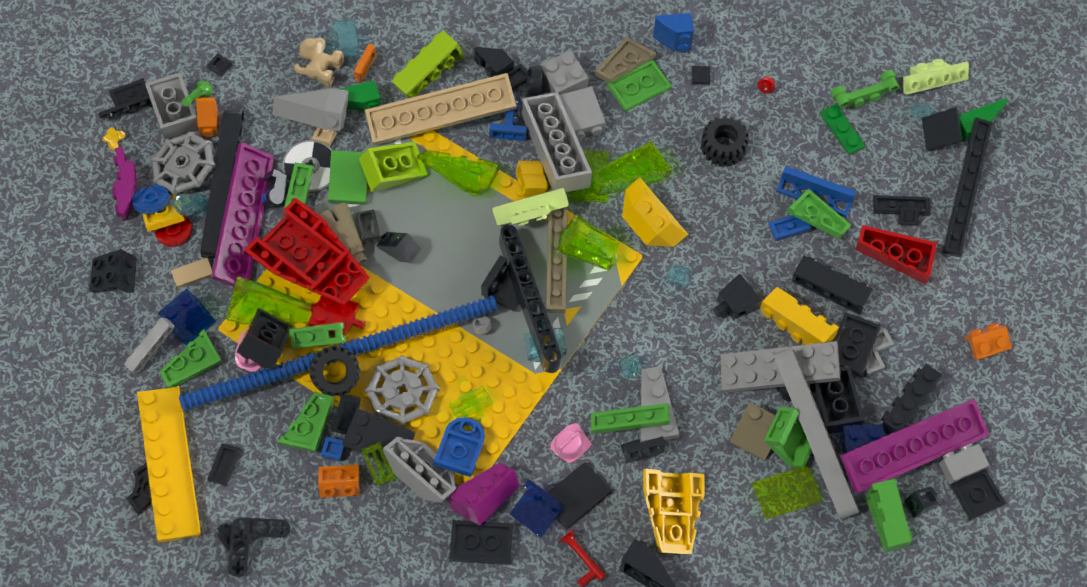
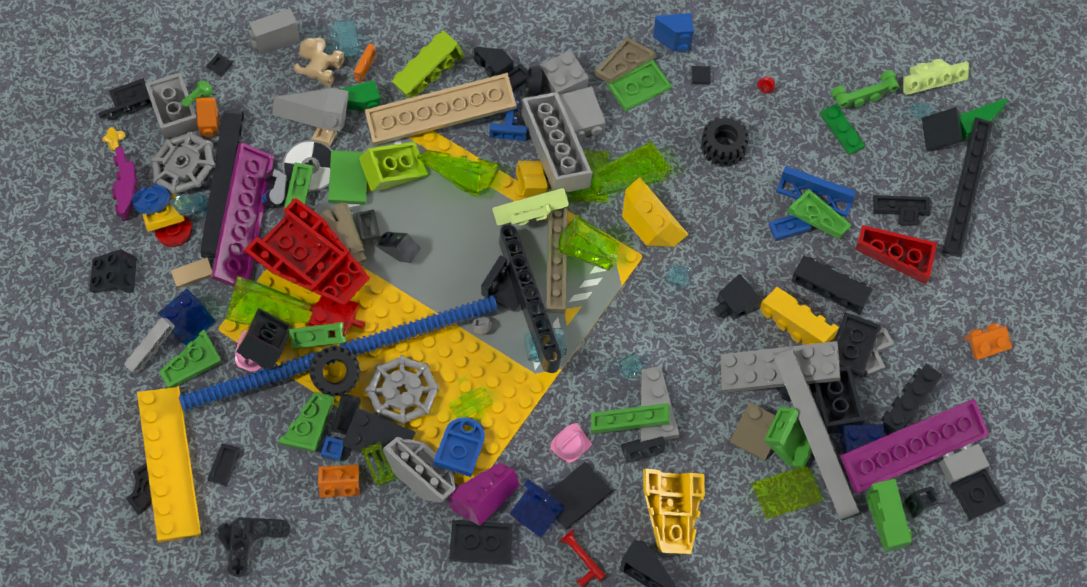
none -> light grey brick [248,8,300,55]

